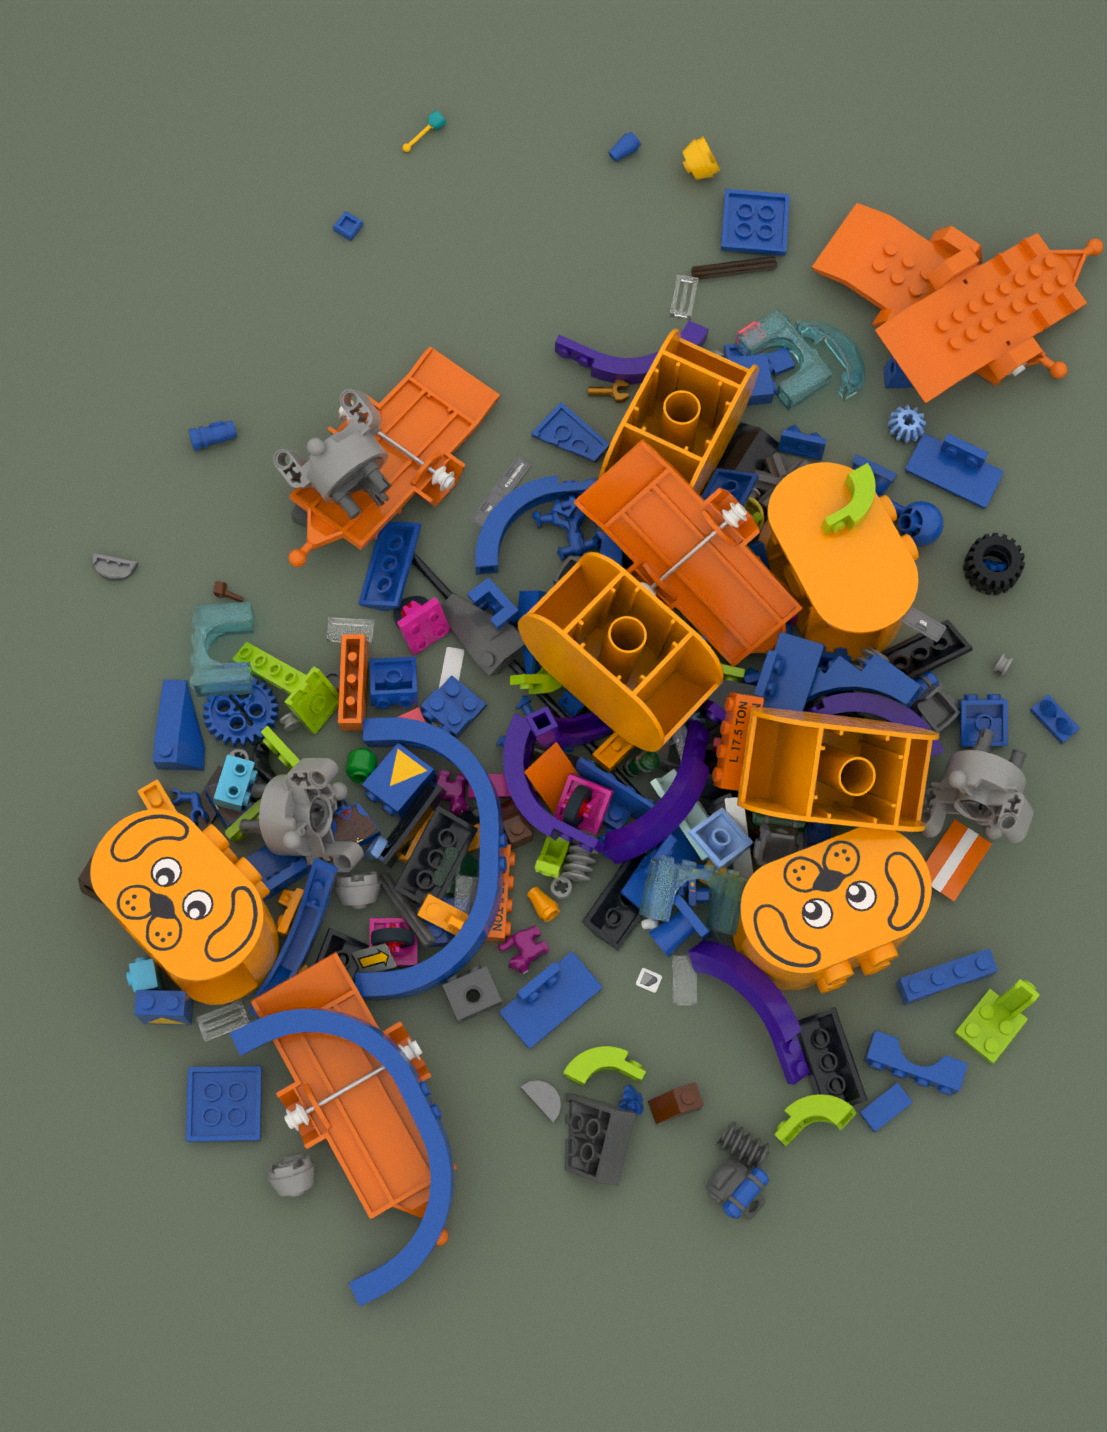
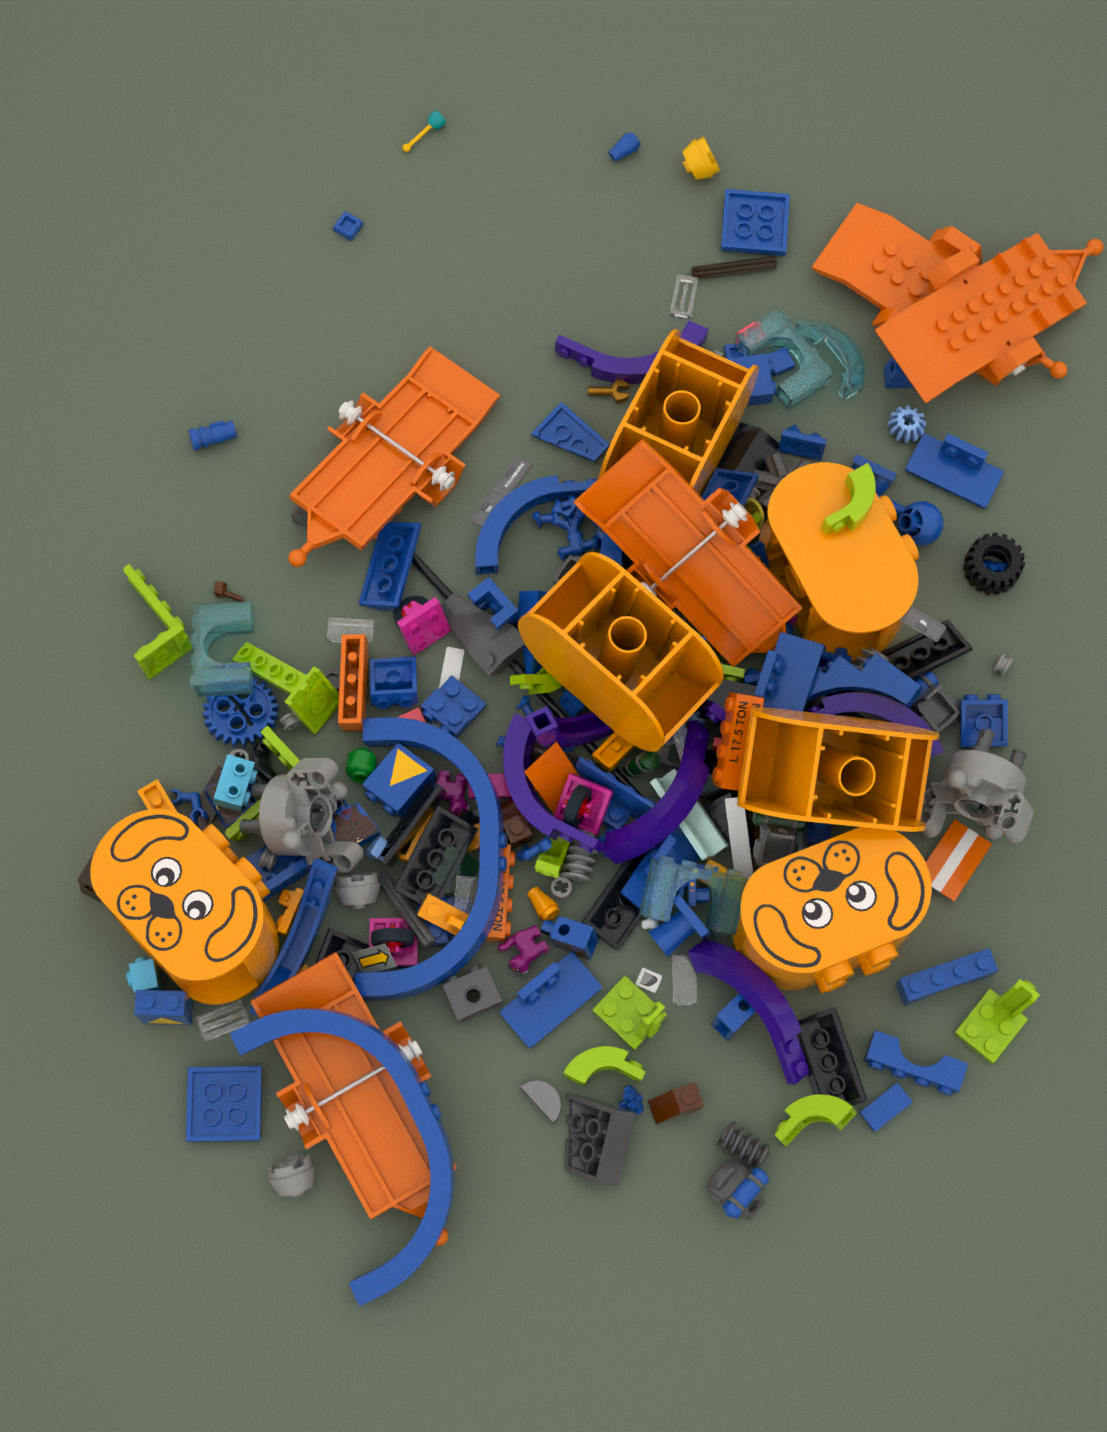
flat silver tile [92,553,138,581] -> none
blue wedge [153,680,205,771] -> none
light grey piece [273,389,391,520] -> none
light blue slope [688,807,754,869] -> none
blue tile [1030,694,1080,745] -> none
none -> lime bracket [123,564,194,680]
none -> light grey bush [259,847,279,871]
none -> blue arm [515,836,553,861]
none -> blue torso [541,916,599,960]
none -> lime bracket [592,976,667,1051]
none -> blue torso [711,993,756,1042]

